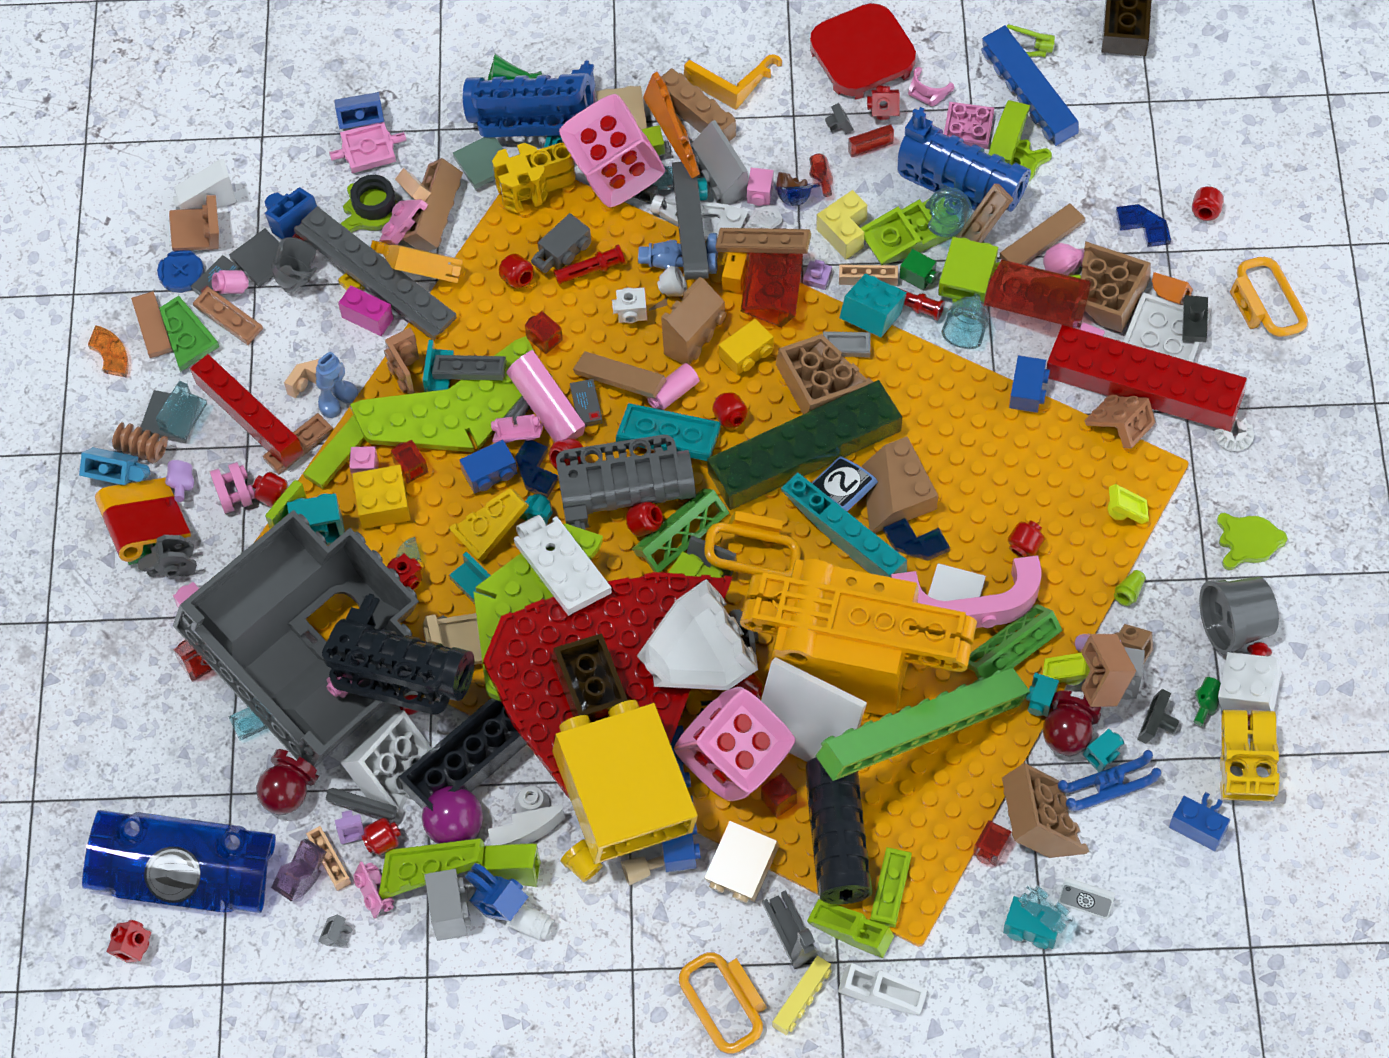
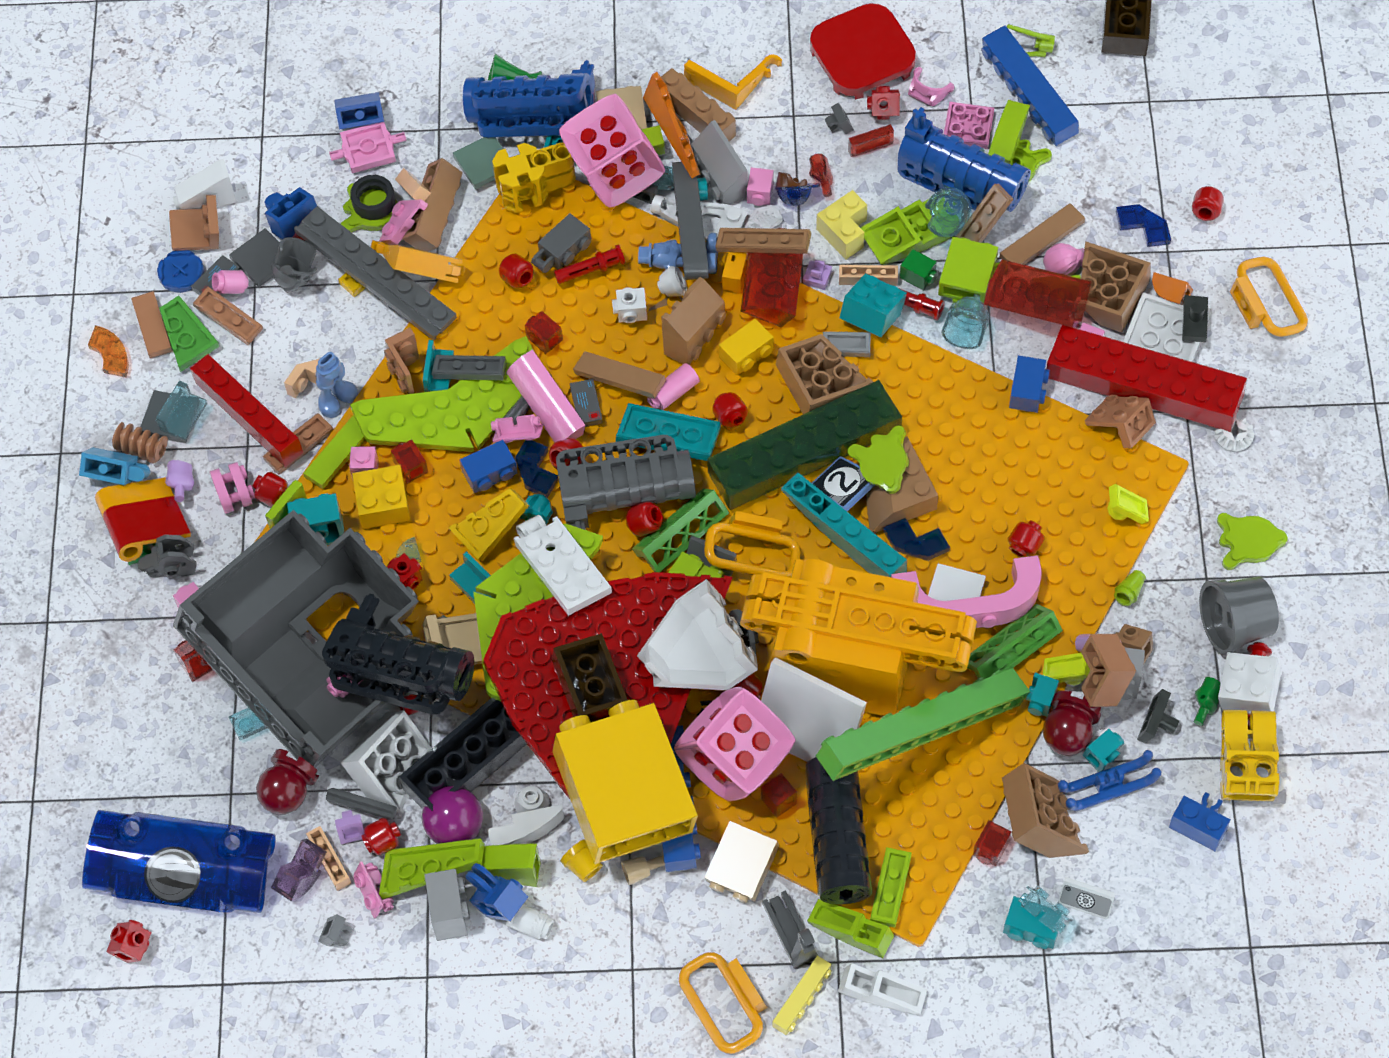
dark pink brick [338,285,394,336] -> none
none -> lime tile [848,426,909,494]

